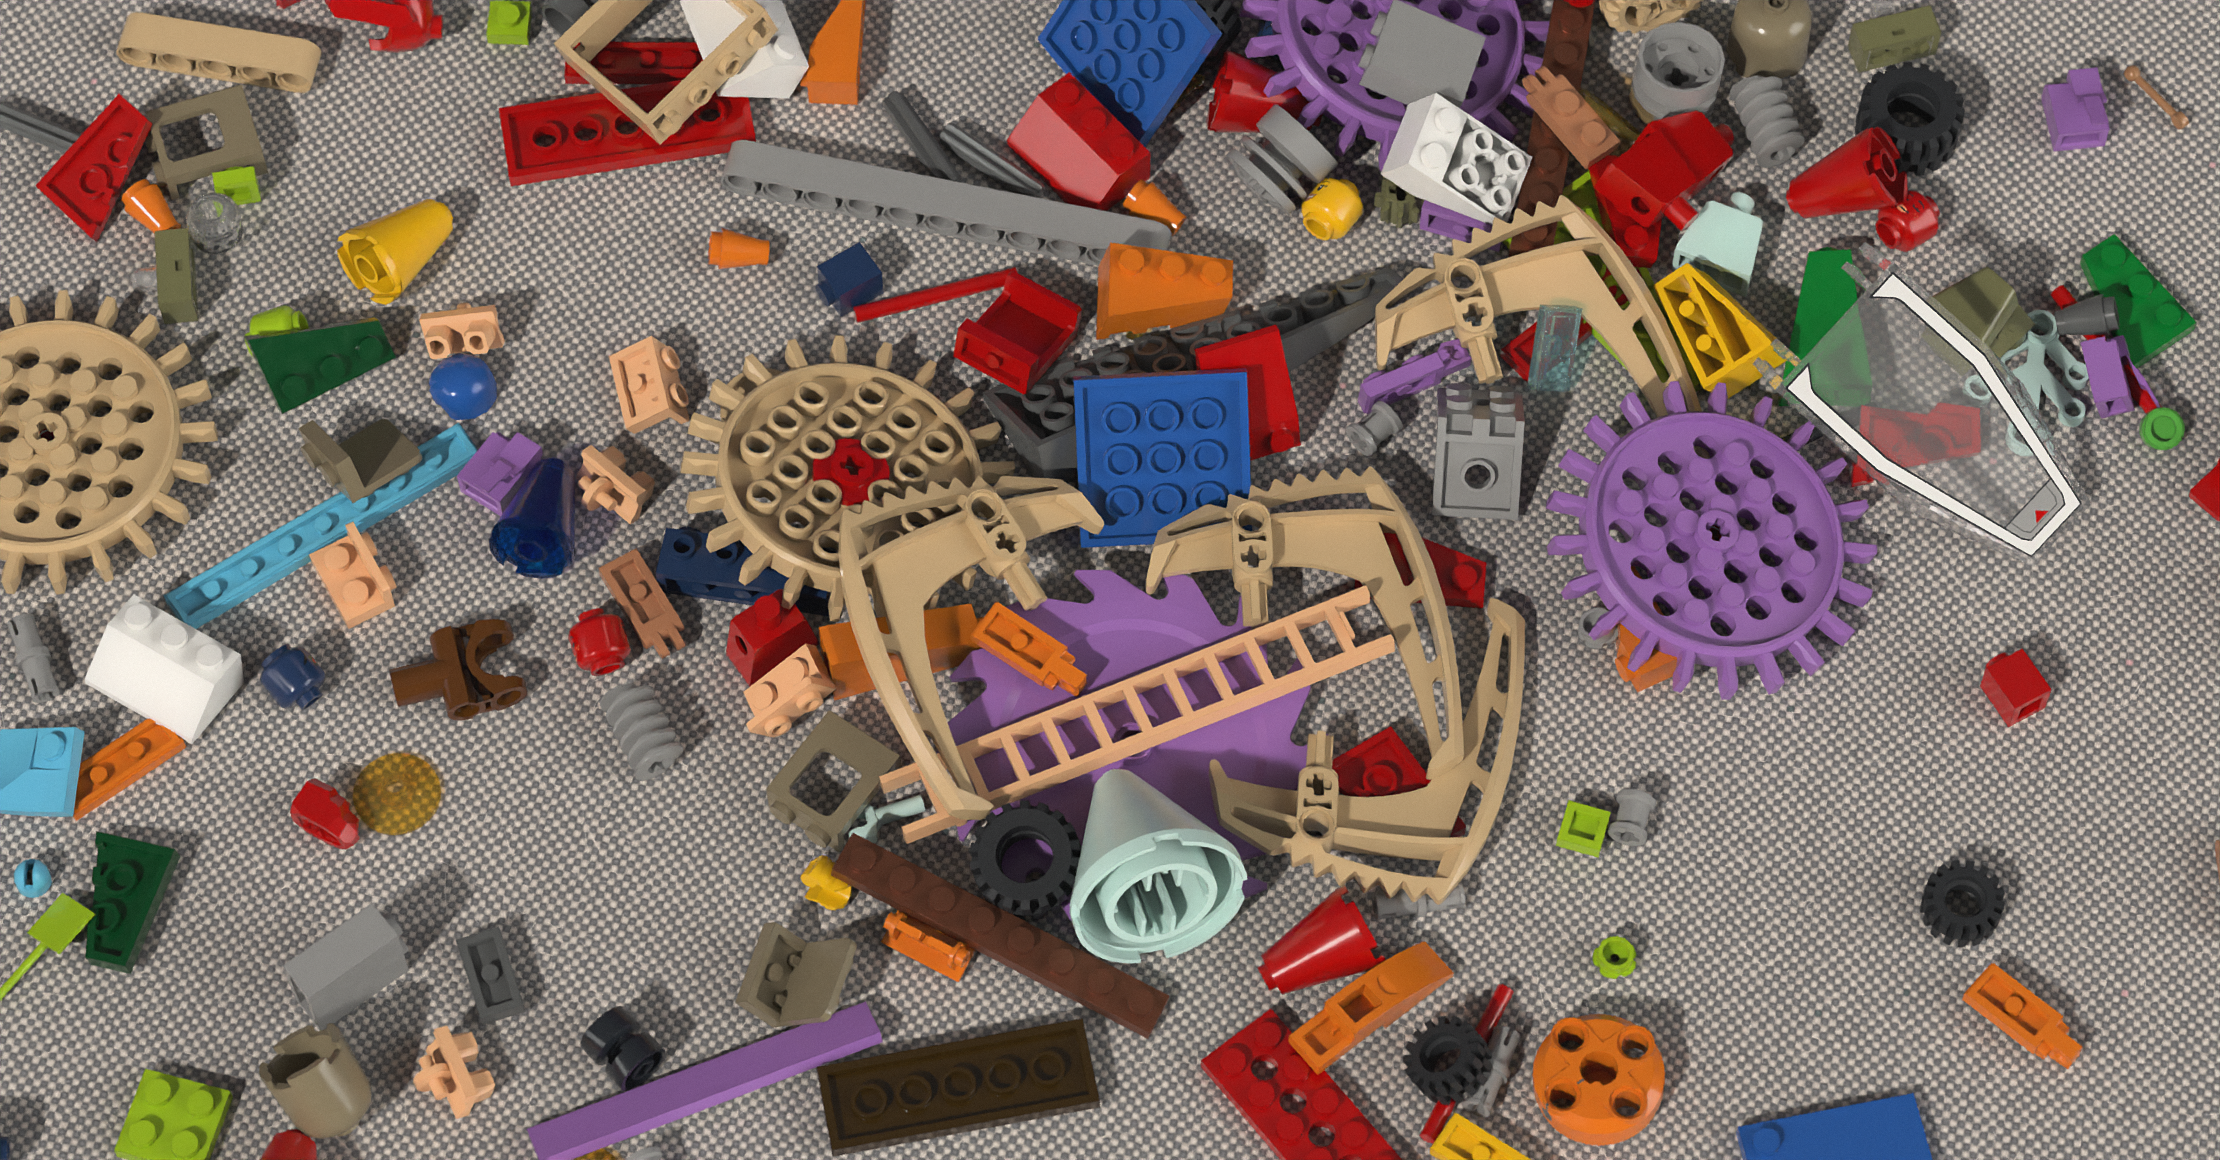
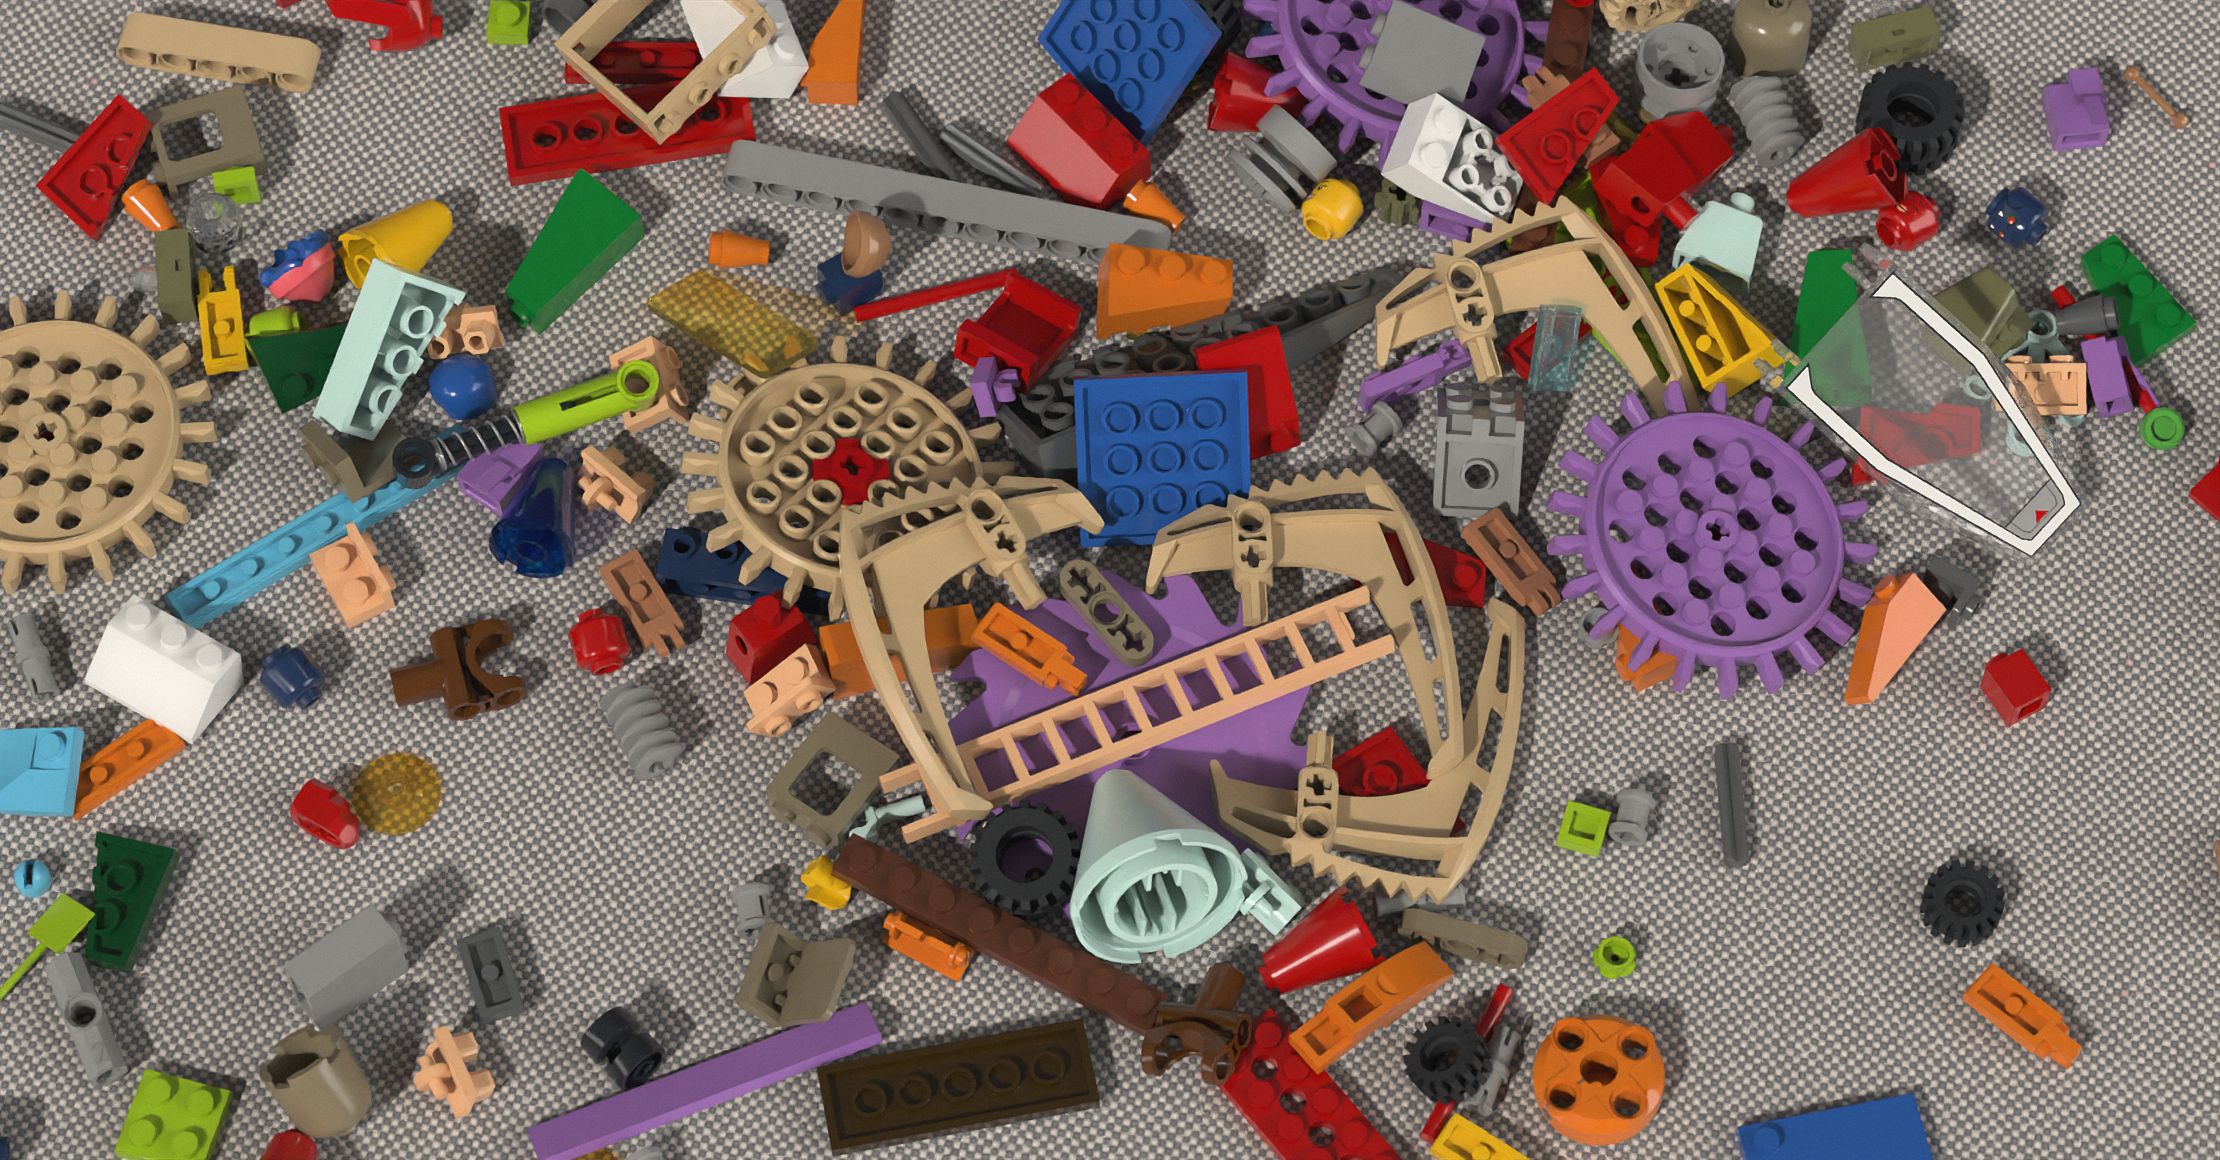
none -> light grey piece [44,952,128,1087]
none -> yellow hinge [197,265,249,376]
none -> coral hair [259,229,336,304]
none -> light aqua wedge [313,258,467,441]
none -> piece [392,360,659,490]
none -> green slope [506,168,645,334]
none -> clear yellow piece [646,270,819,379]
none -> light grey bush [731,883,774,940]
none -> medium nougat piece [841,210,891,278]
none -> medium lavender tile [970,357,1021,418]
none -> dark tan beam [1060,559,1154,667]
none -> reddish brown connector [1141,963,1252,1086]
none -> light aqua hips [1239,848,1306,936]
none -> dark tan beam [1396,908,1528,969]
none -> nougat hinge [1461,507,1561,616]
none -> red wing [1494,66,1620,205]
none -> dark grey axle [1714,743,1749,868]
none -> orange slope [1844,573,1946,705]
none -> dark grey bracket [1923,555,1982,630]
none -> dark blue head [1985,187,2049,249]
none -> light nougat bracket [1996,355,2086,416]

